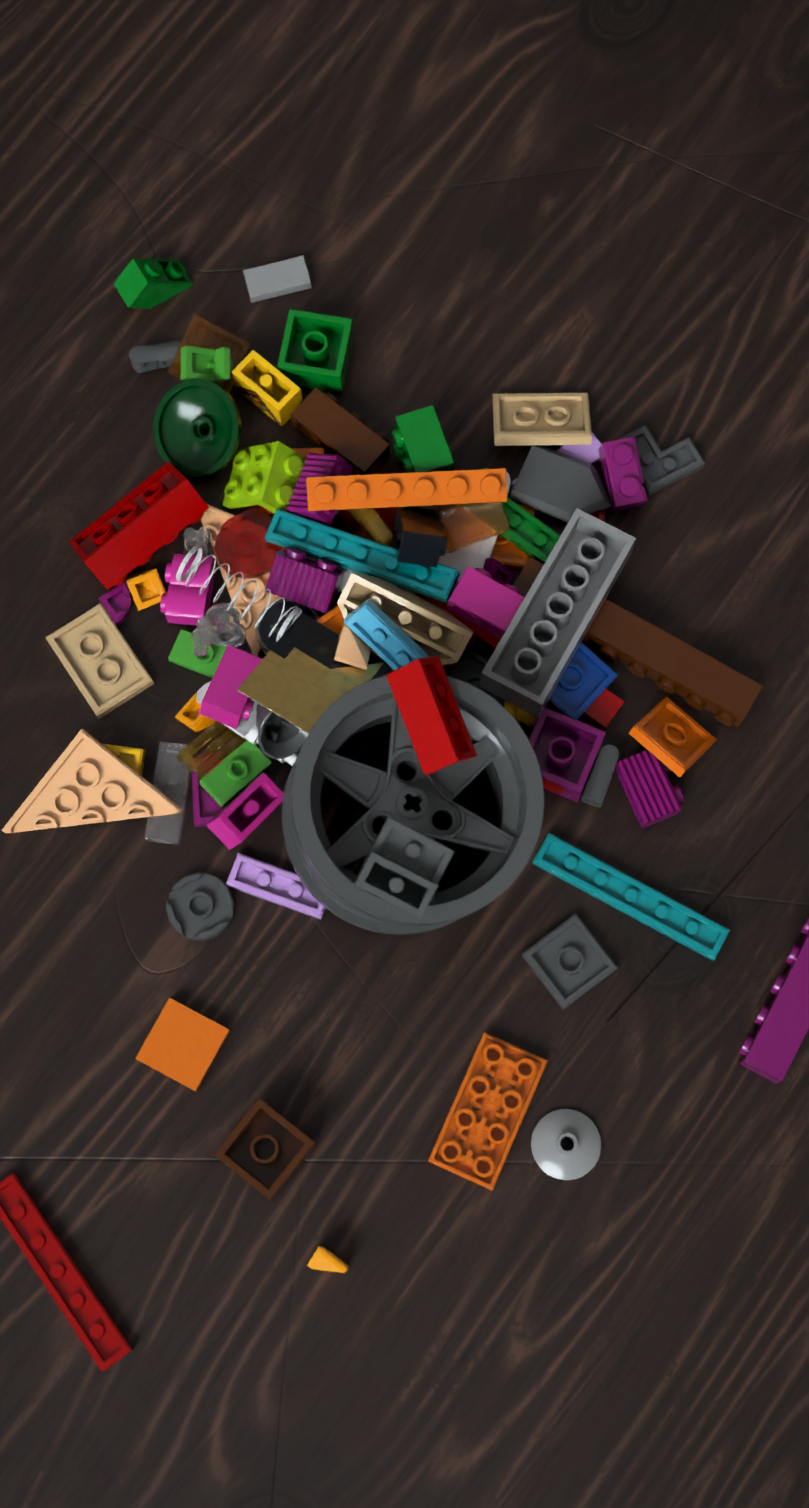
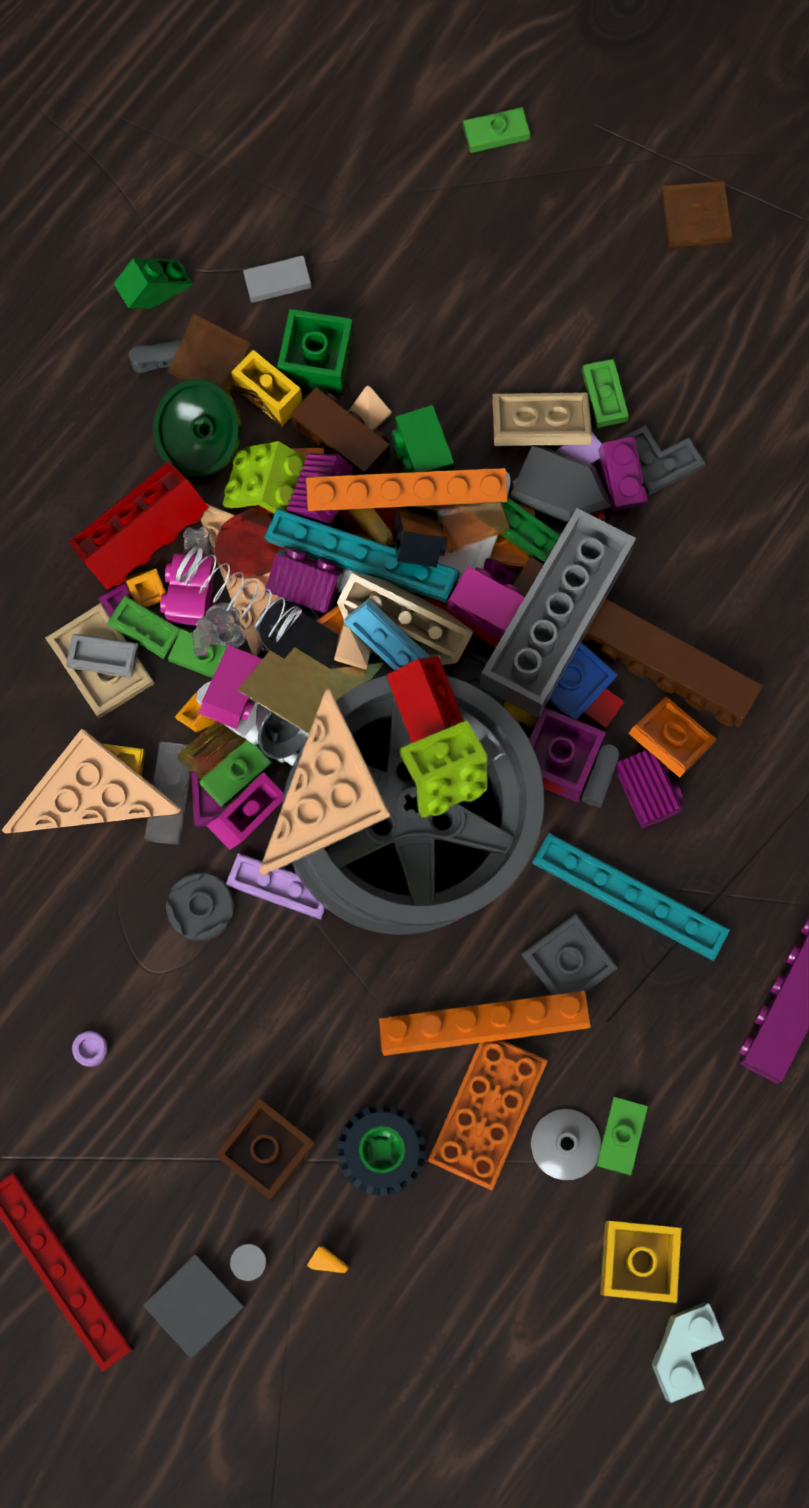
orange tile [135,997,230,1092] -> none
bright green bracket [180,345,233,384] -> none
dark grey brick [354,817,454,919] -> none
none -> light grey tile [66,634,139,678]
none -> lavender tile [72,1031,109,1067]
none -> bright green plate [107,595,181,659]
none -> dark grey tile [143,1254,245,1359]
none -> light grey tile [230,1244,267,1281]
none -> light nougat tile [259,689,390,876]
none -> black wheel [337,1105,426,1196]
none -> light nougat slope [348,386,392,431]
none -> orange plate [379,991,590,1056]
none -> lime bracket [400,720,487,818]
none -> bright green plate [463,107,530,153]
none -> bright green plate [582,359,629,428]
none -> bright green plate [596,1097,648,1176]
none -> yellow brick [600,1221,681,1303]
none -> light aqua brick [652,1303,724,1403]
none -> clear orange tile [662,181,732,247]

